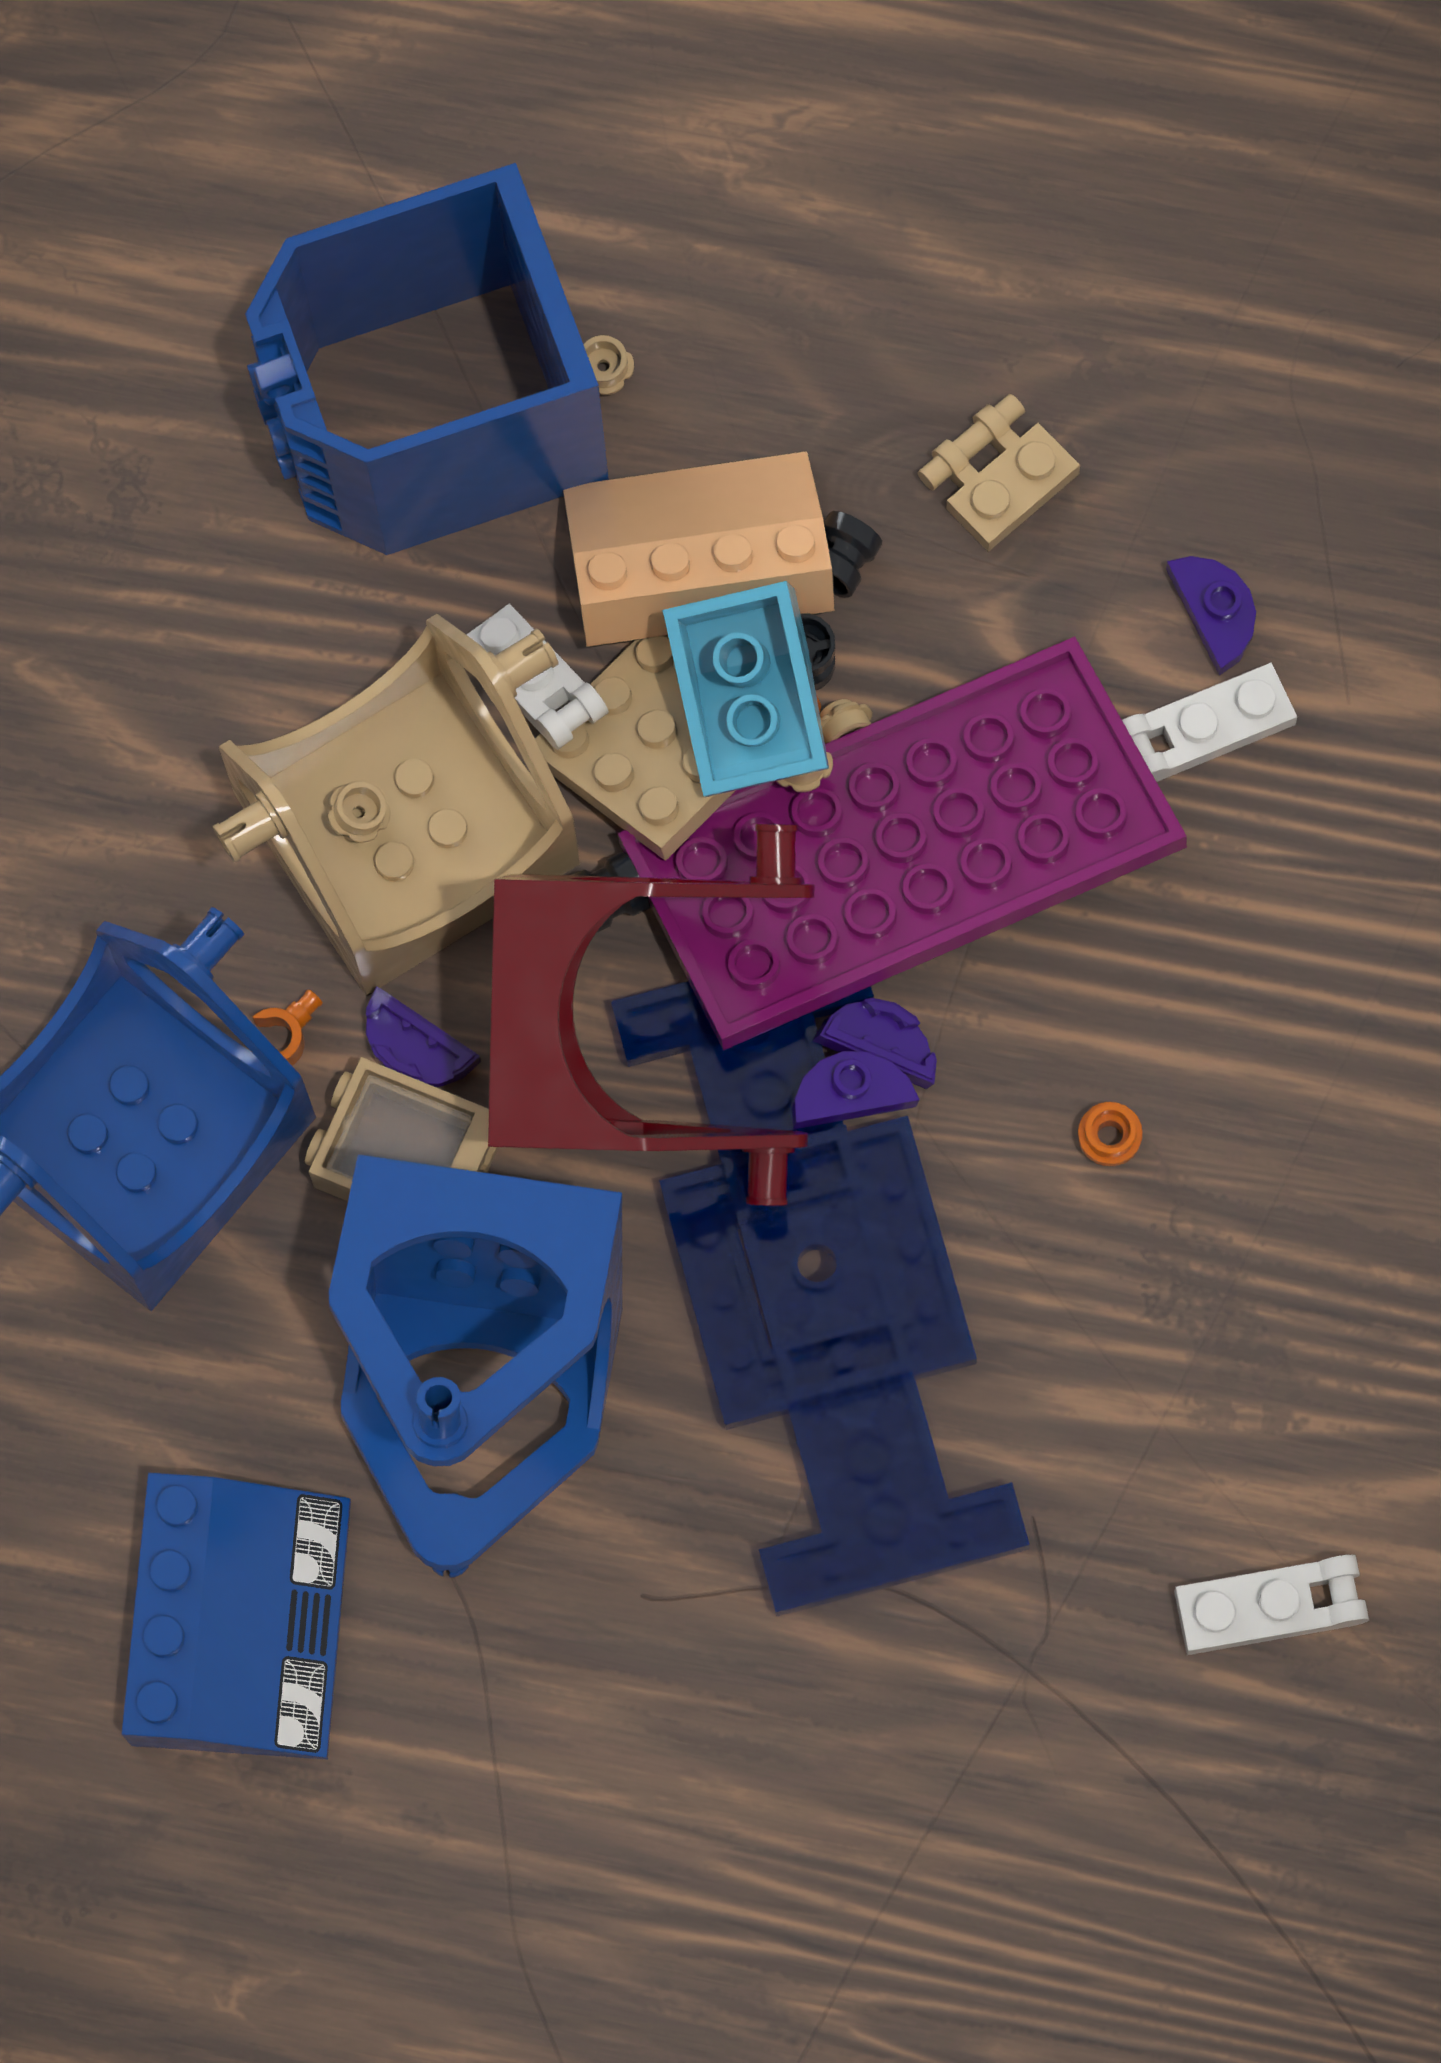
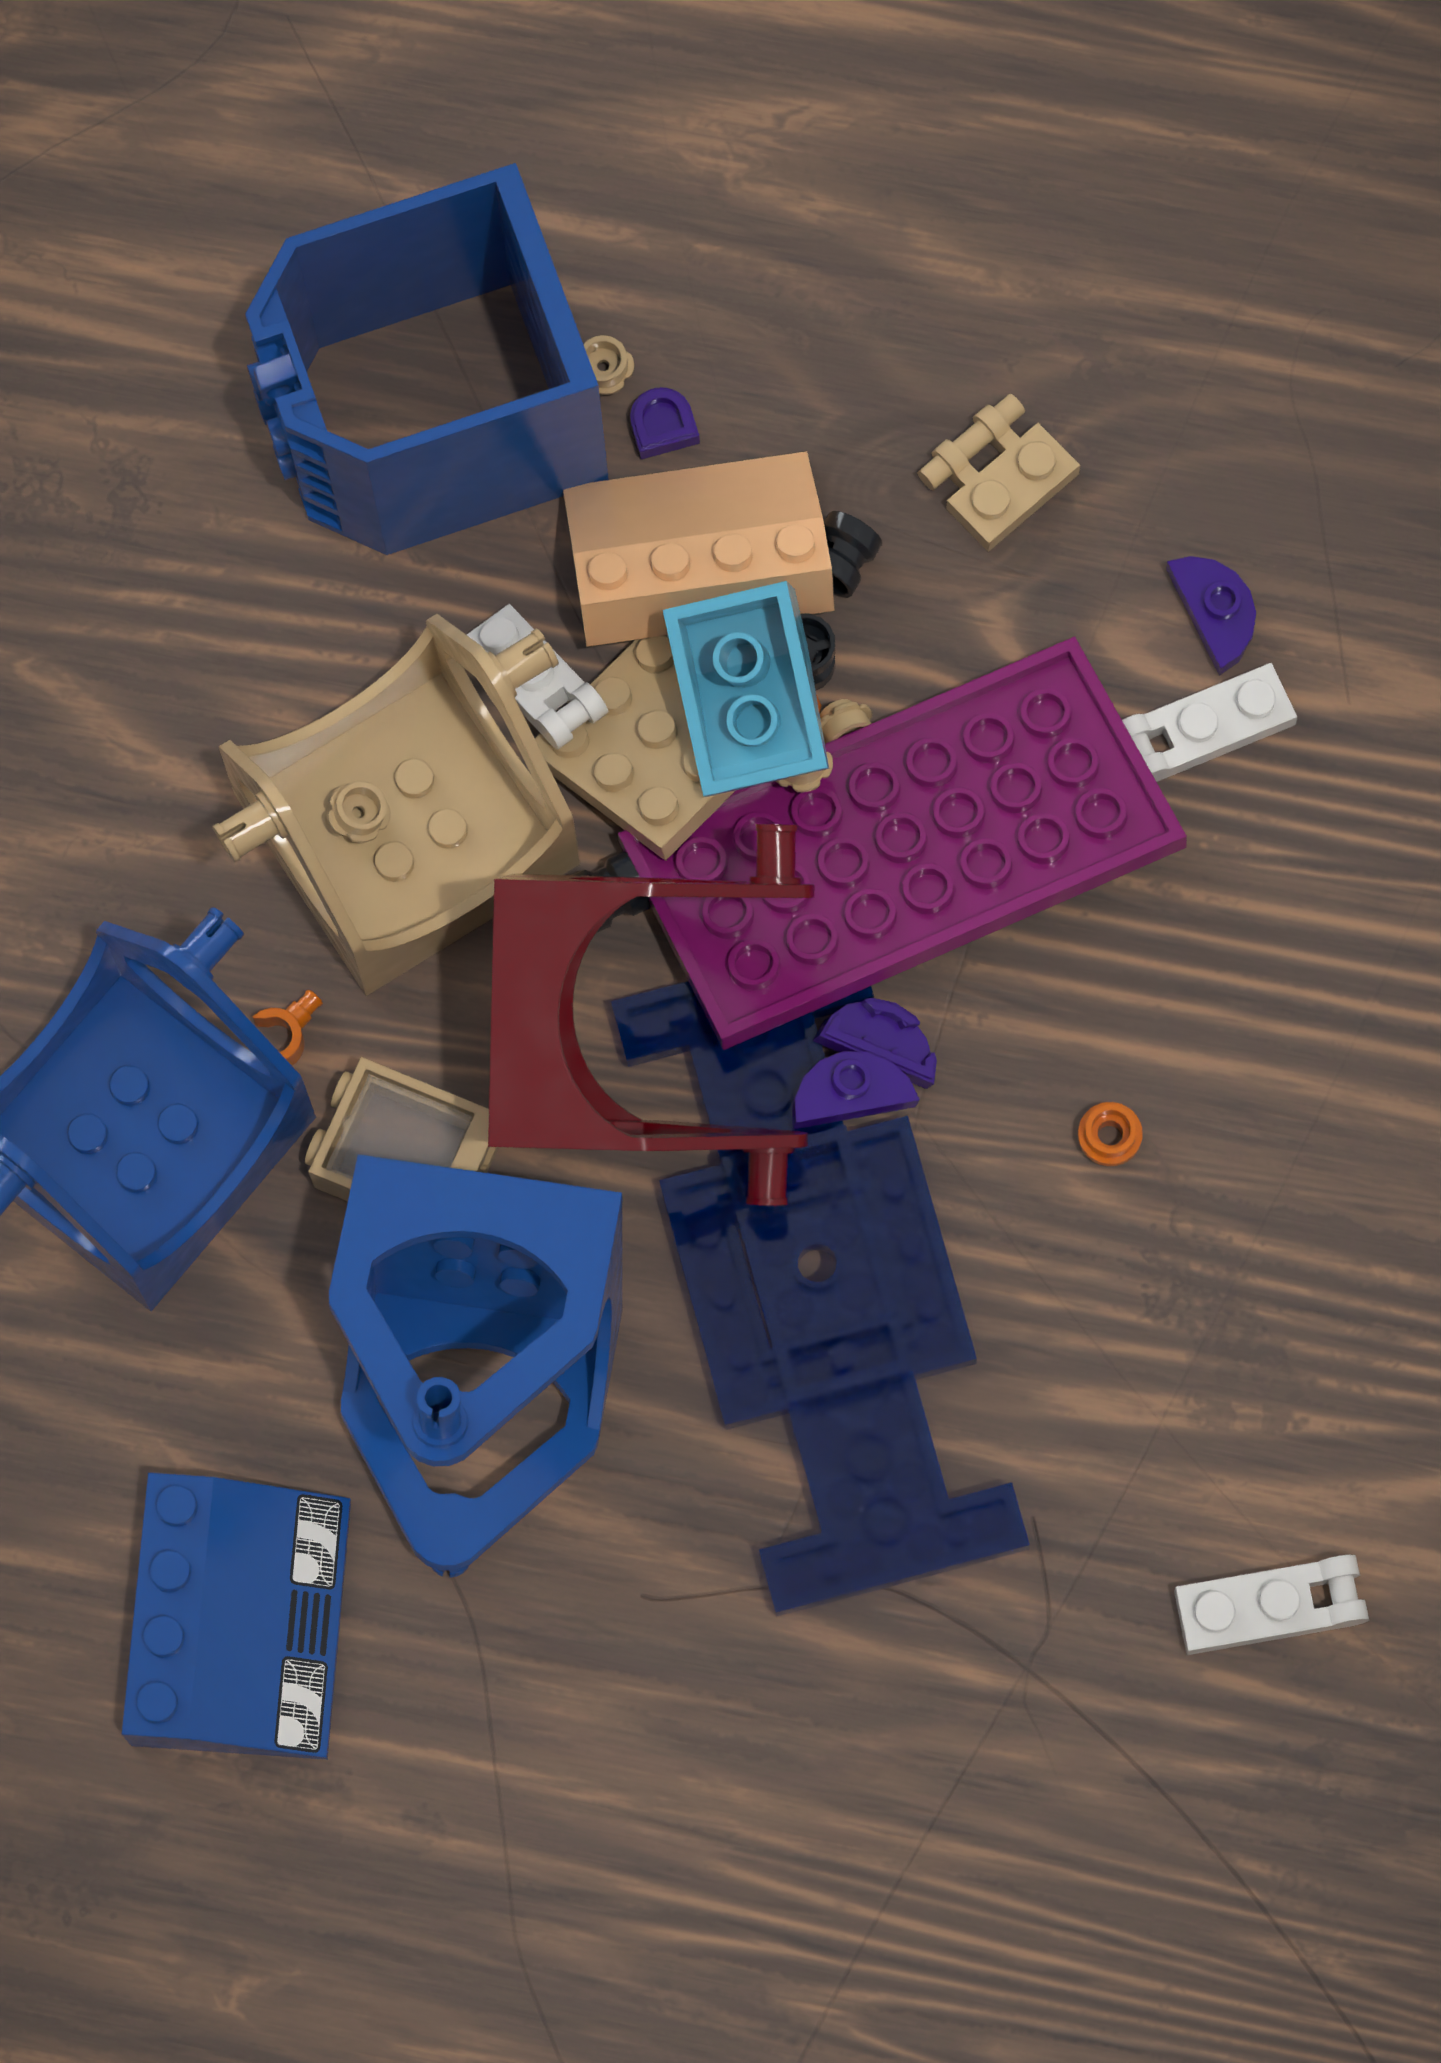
dark purple plate [366,986,481,1087] -> none
none -> dark purple tile [630,387,700,460]

